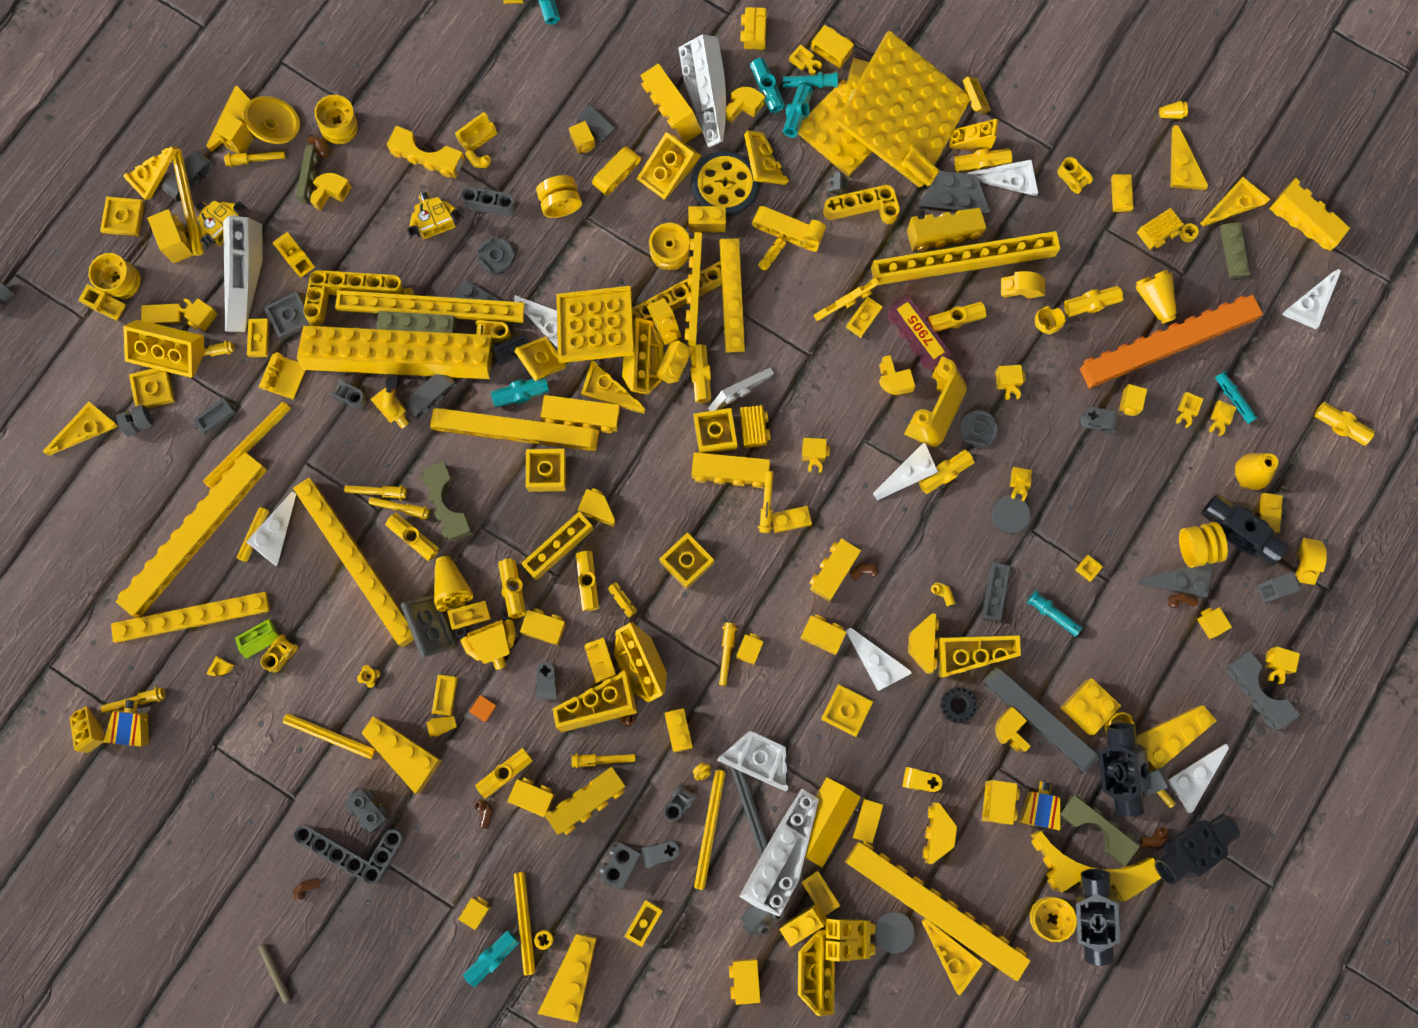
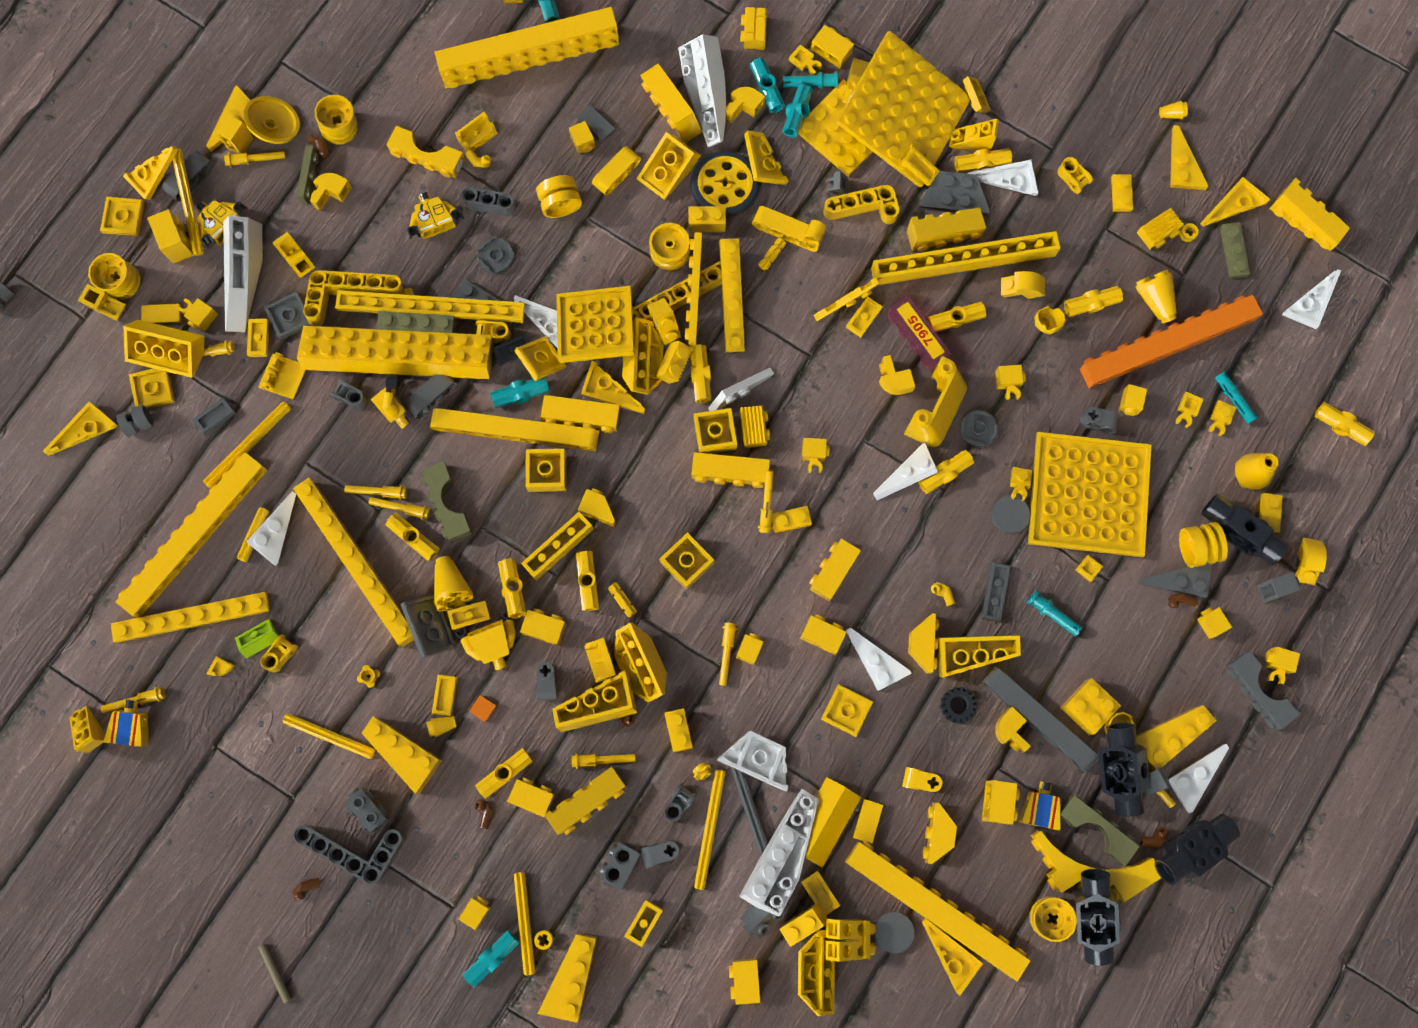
reddish brown arm [849,563,879,581] -> none
none -> yellow brick [434,7,619,89]
none -> yellow plate [1028,432,1152,558]

